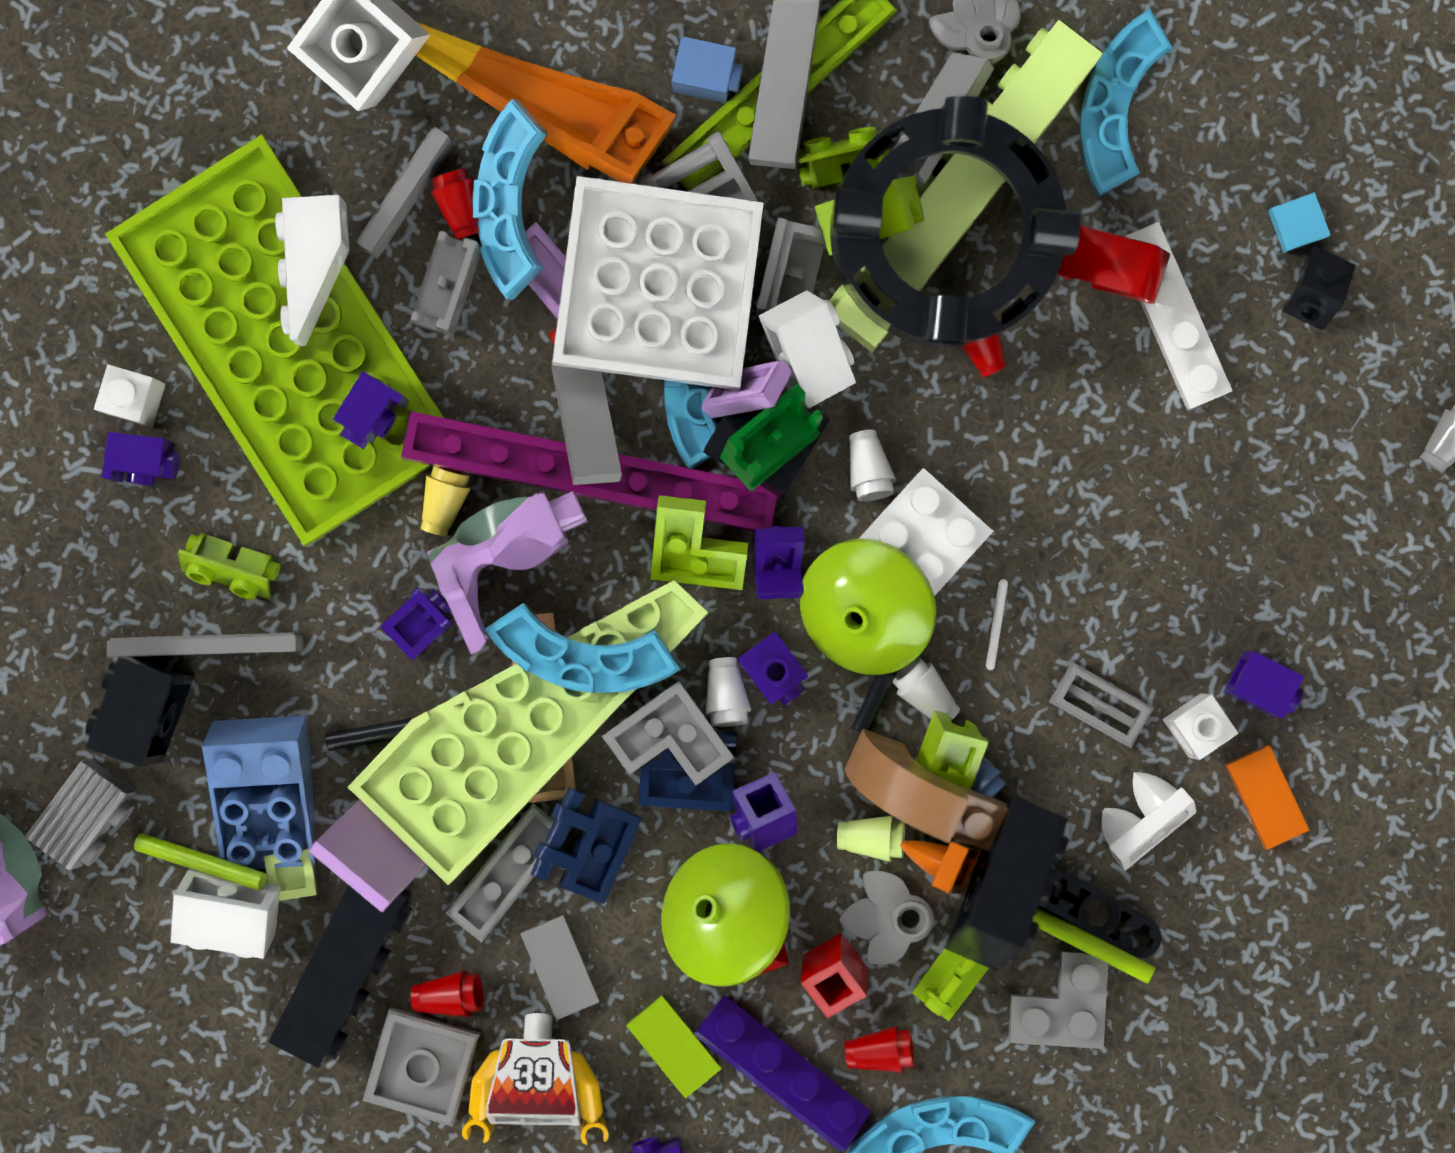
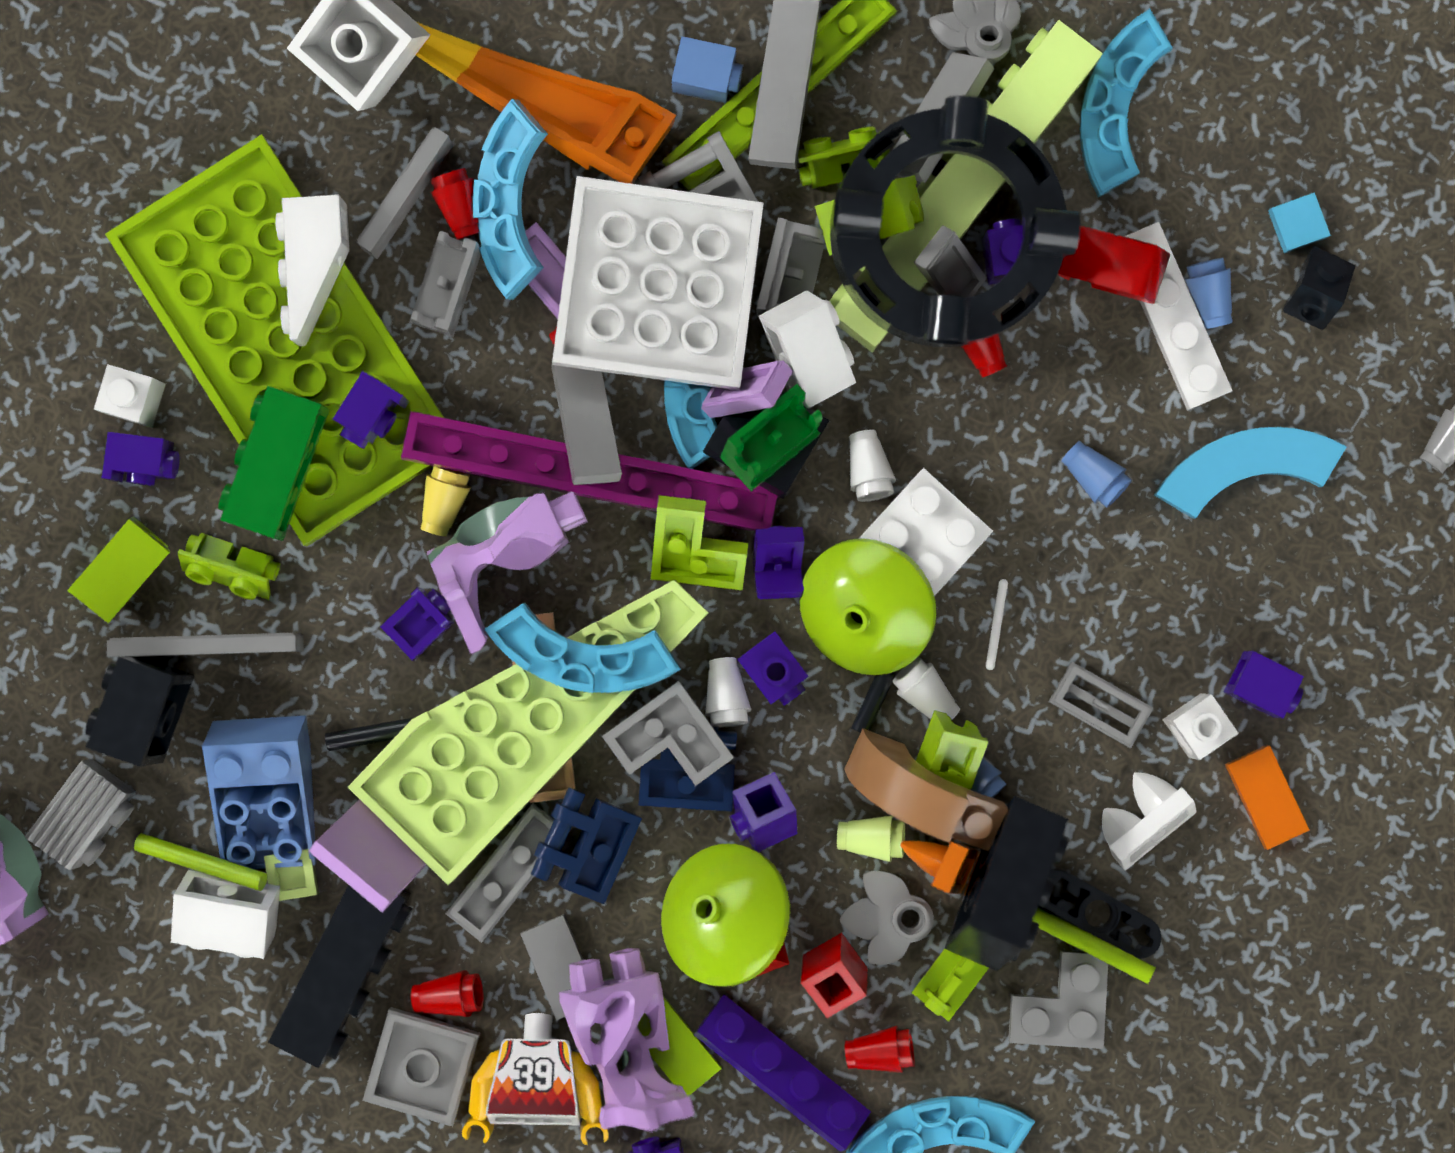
none -> lime hinge [67,516,171,624]
none -> green brick [218,386,330,541]
none -> lavender hips [559,948,694,1131]
none -> light grey tile [914,225,987,298]
none -> dark purple brick [982,219,1023,285]
none -> medium blue cone [1061,441,1132,508]
none -> medium azure tile [1154,427,1346,519]
none -> medium blue cone [1184,258,1233,329]

